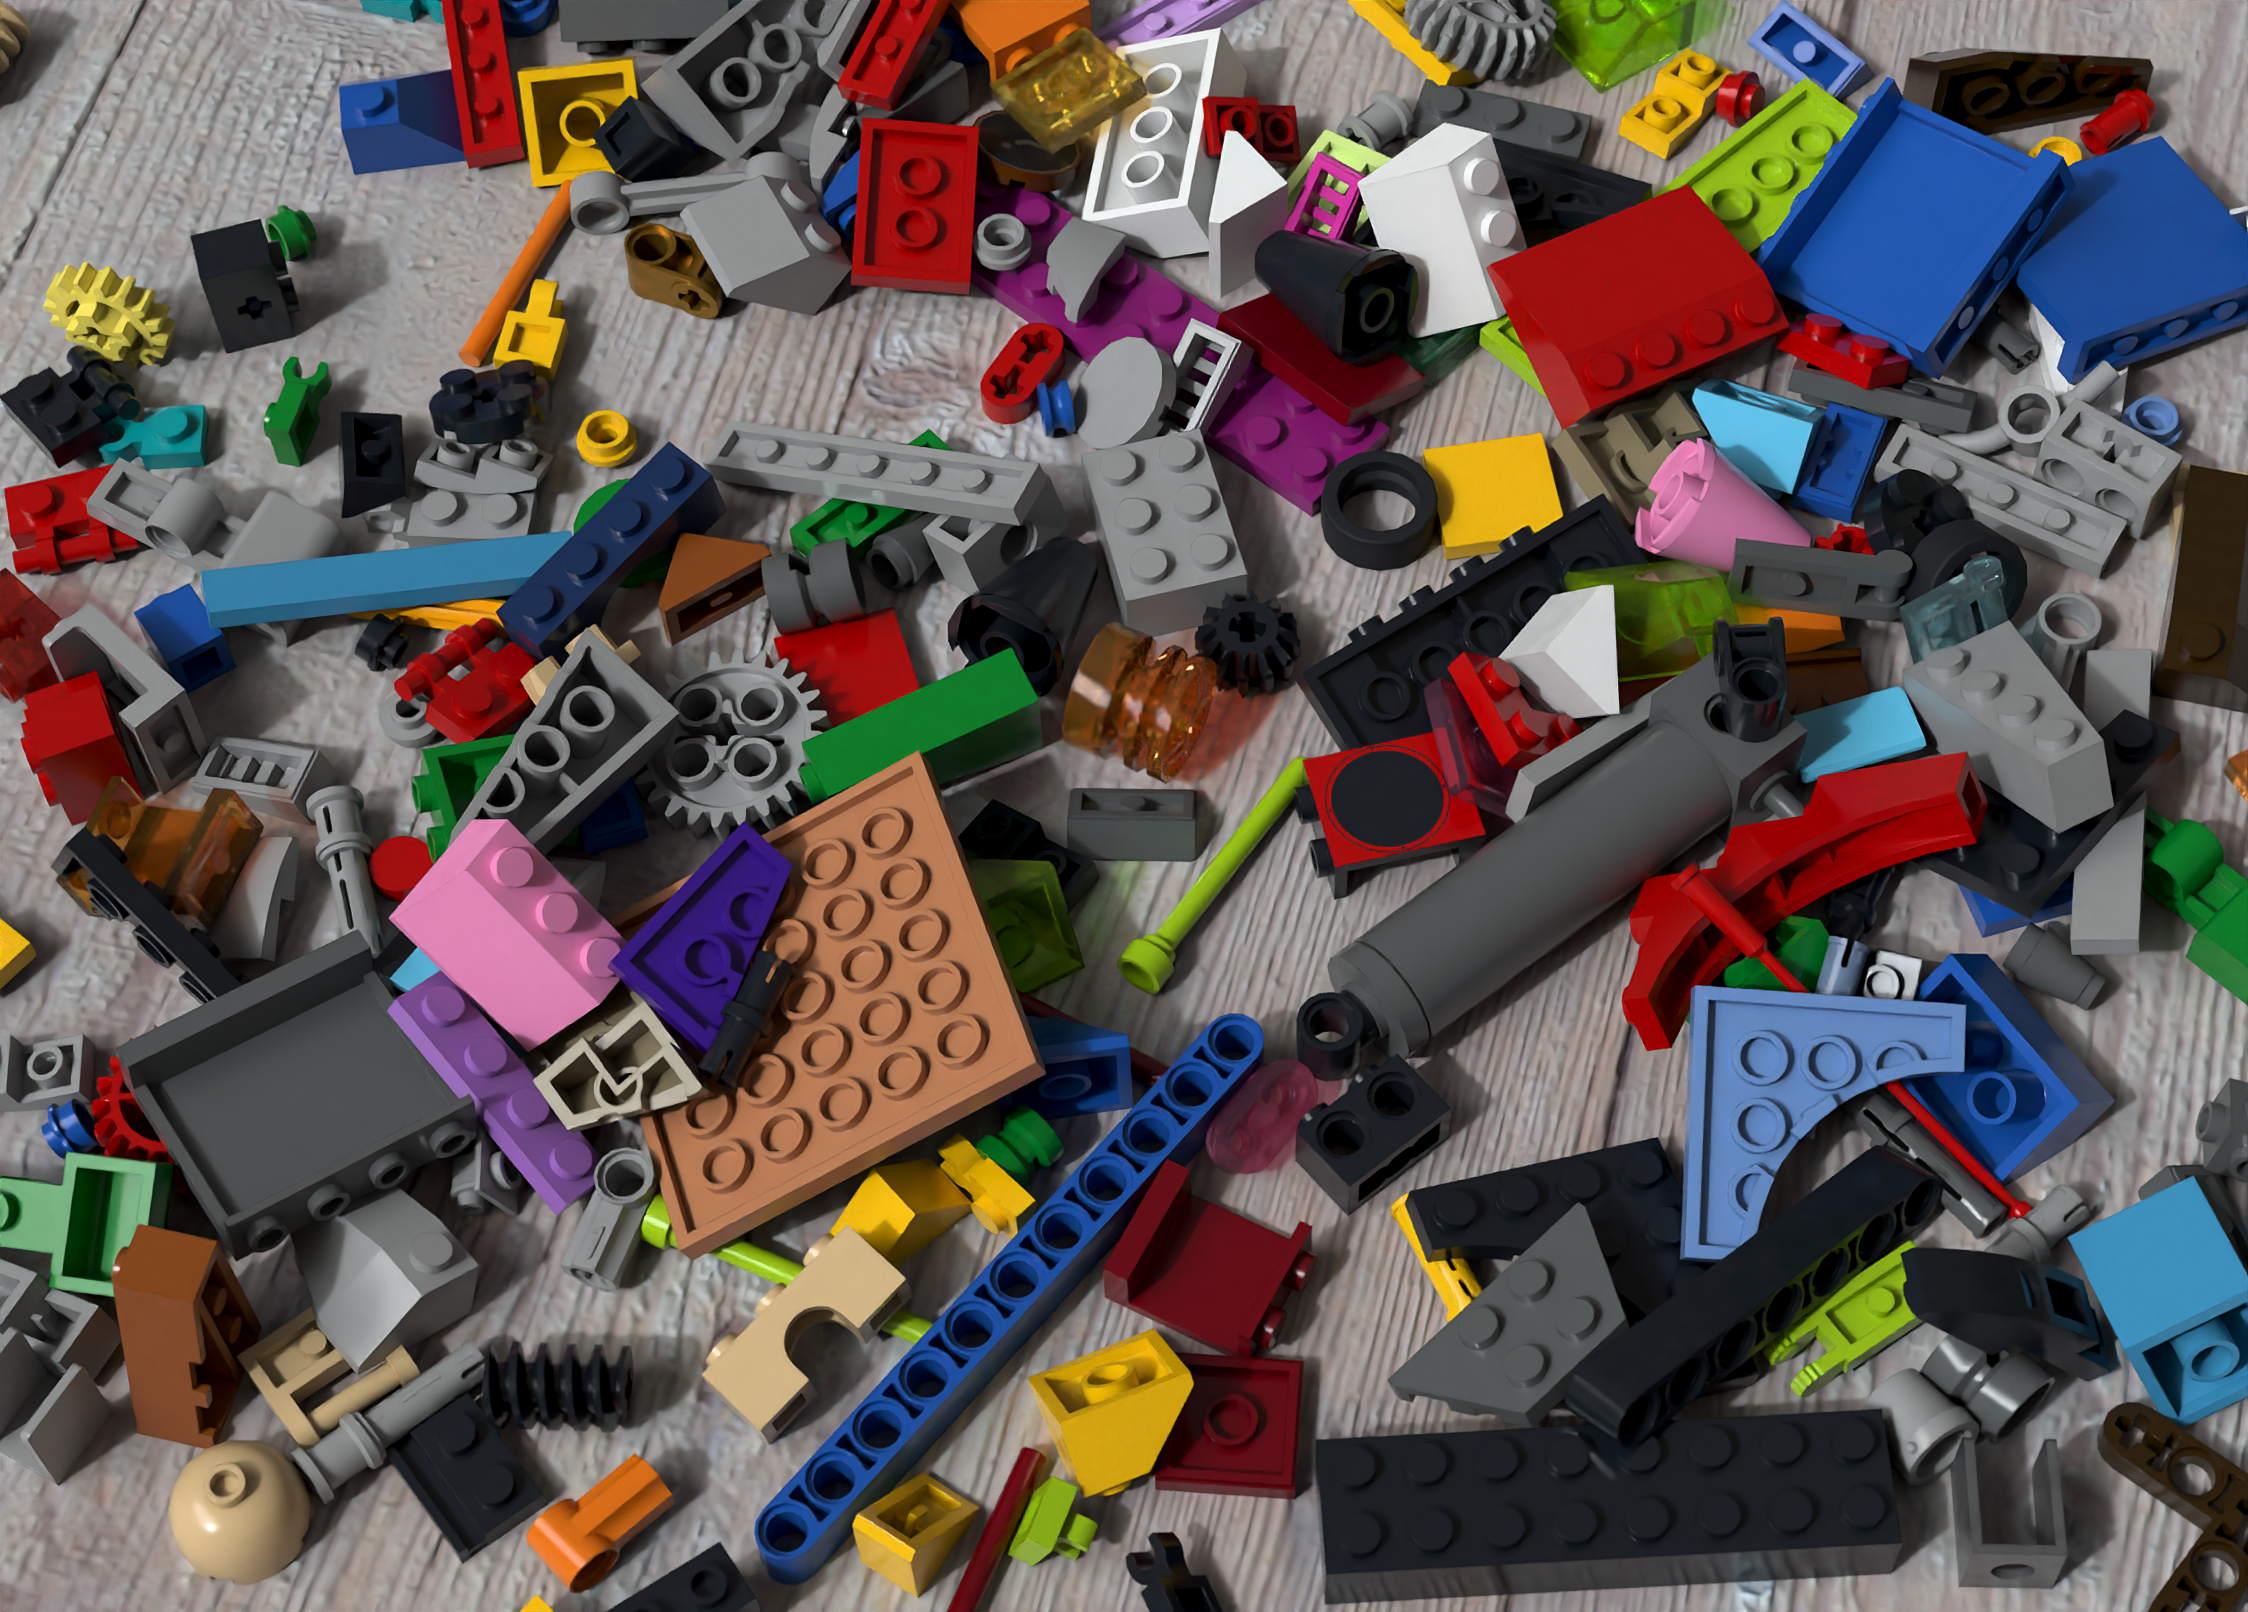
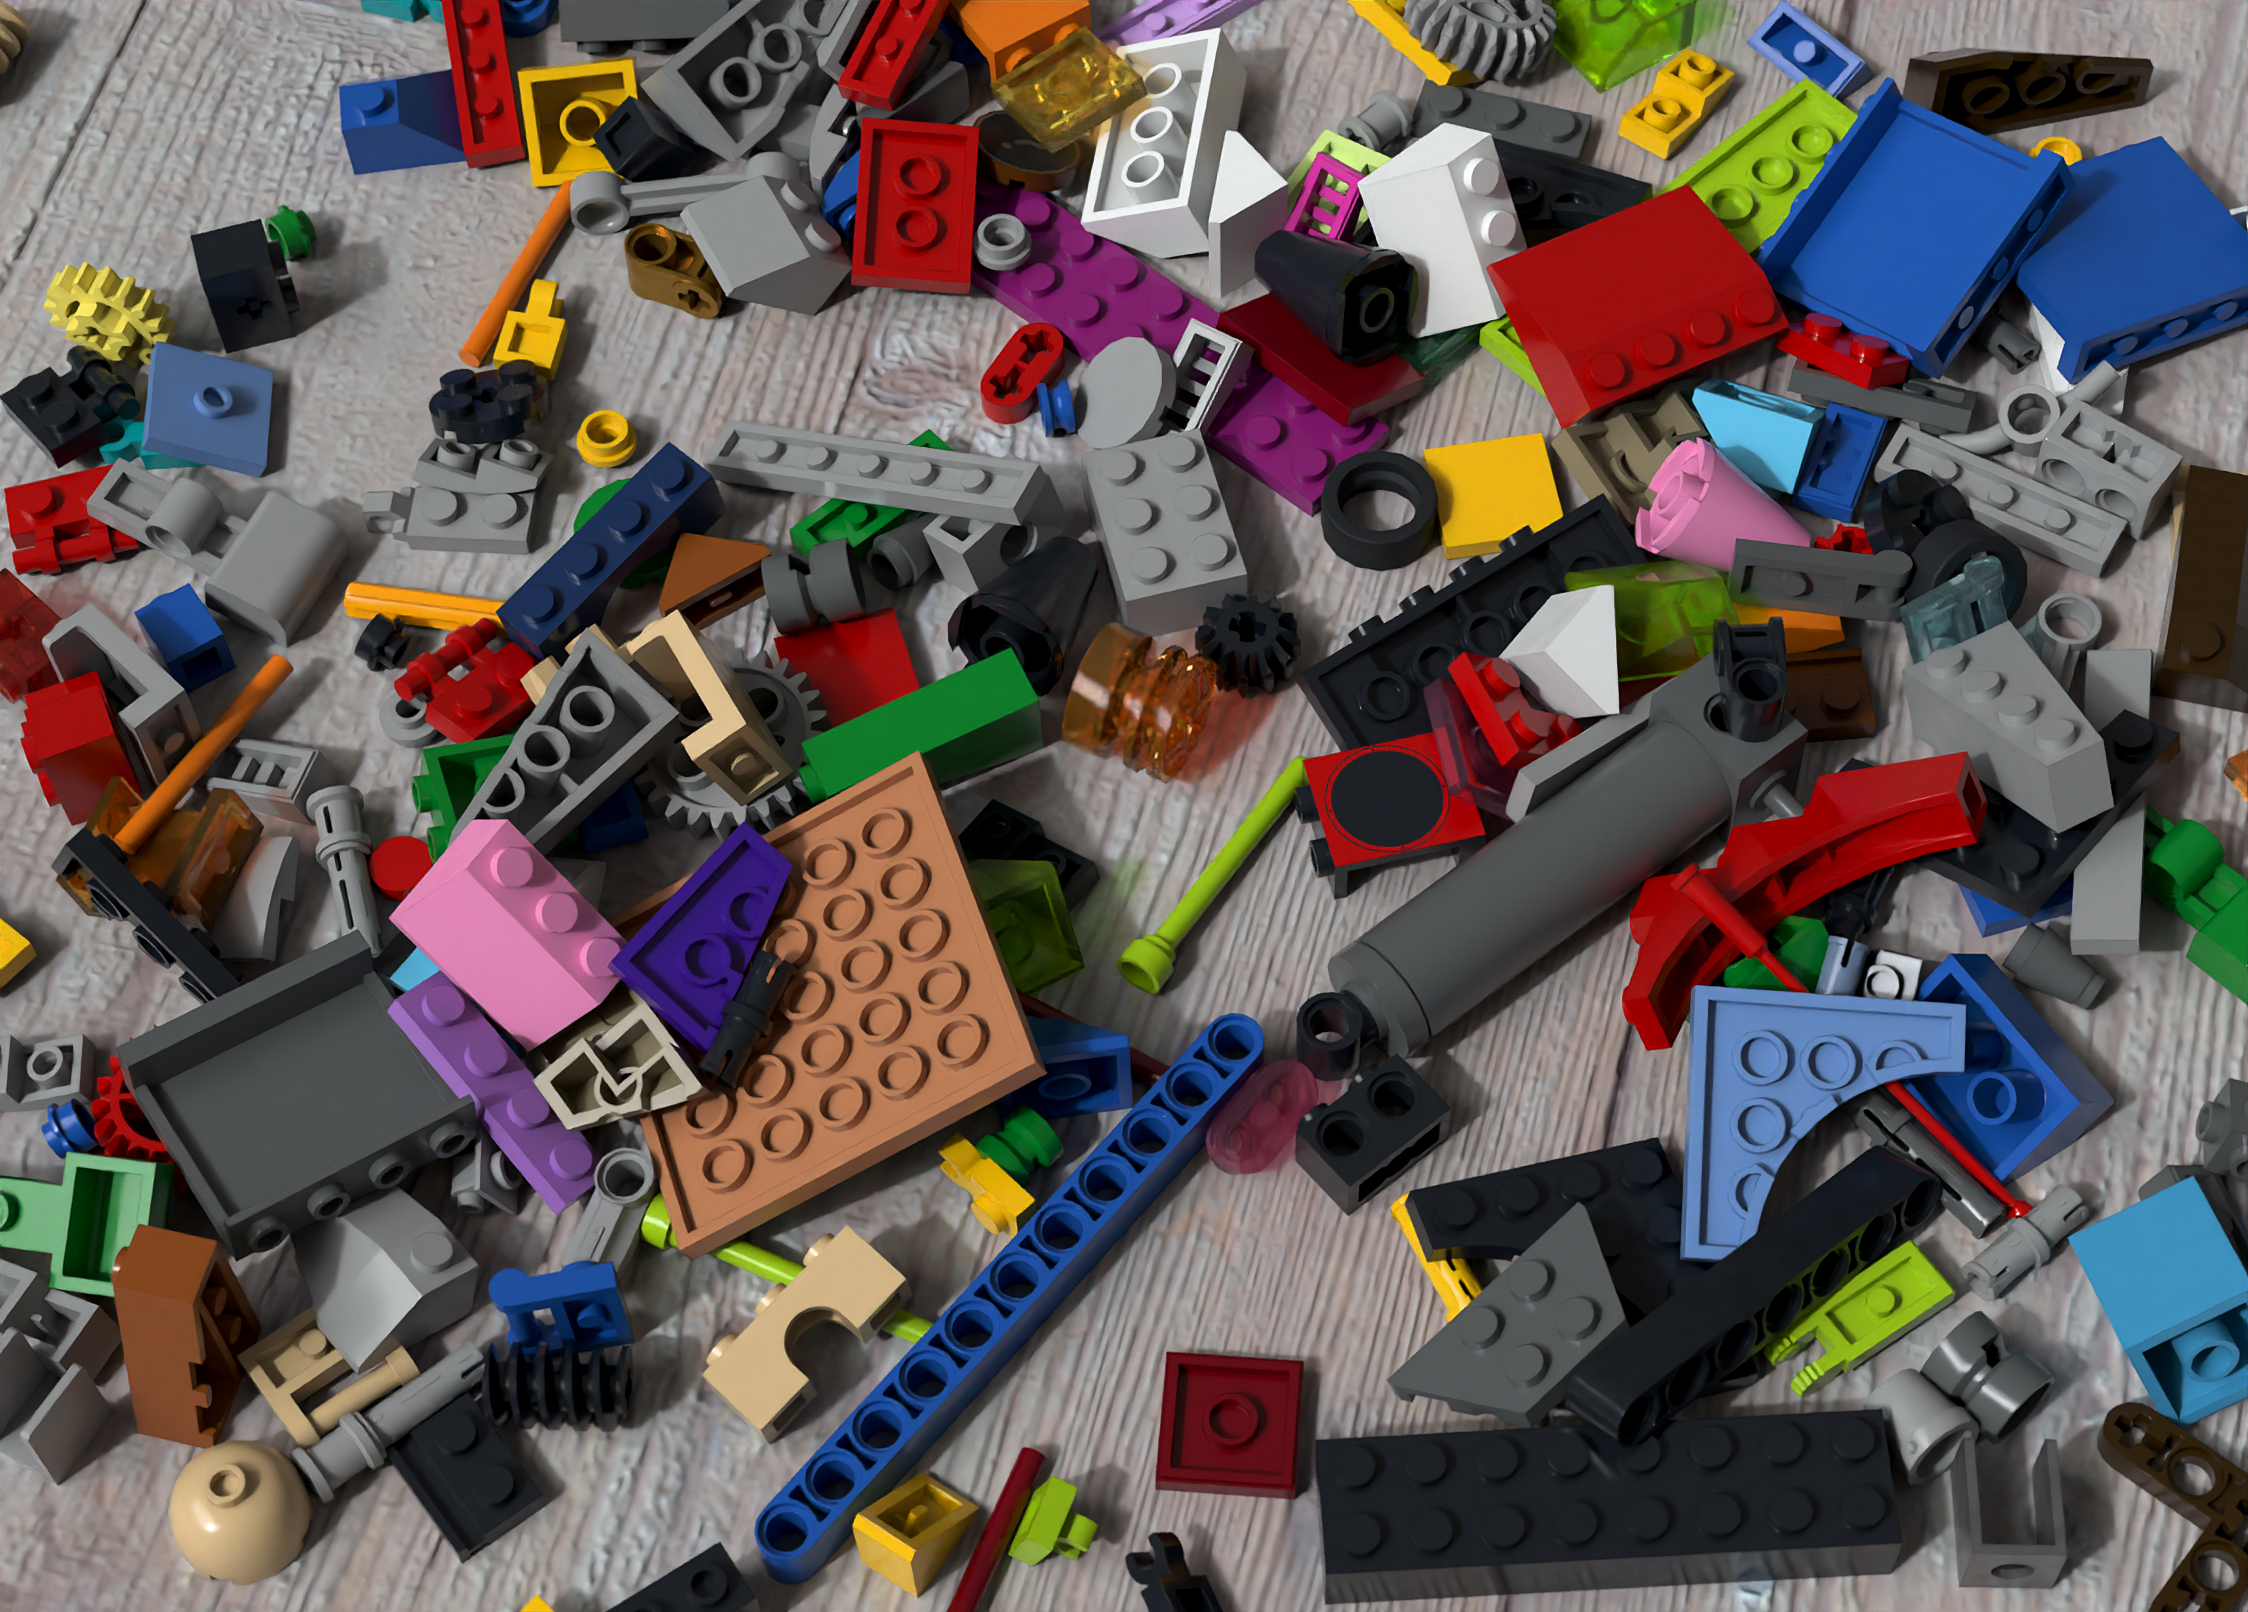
dark azure tile [200,531,572,629] -> none
green plate [264,356,332,467] -> none
black slope [338,411,406,518] -> none
orange piece [526,1453,675,1594] -> none
yellow slope [829,1158,972,1268] -> none
yellow slope [1027,1328,1194,1498] -> none
light grey slope [1046,216,1126,323] -> none
dark grey slope [1067,788,1197,862] -> none
dark red panel [1103,1159,1318,1357] -> none
red slope [1202,96,1302,168] -> none
red plate [1716,70,1765,129] -> none
medium azure slope [1793,686,1926,783] -> none
black slope [1900,1248,2112,1382] -> none
red pin [2079,89,2156,156] -> none
medium blue plate [2120,396,2182,449] -> none
none -> orange bar [114,654,294,855]
none -> medium blue plate [142,341,273,478]
none -> blue plate [489,1260,634,1362]
none -> tan panel [626,609,794,807]

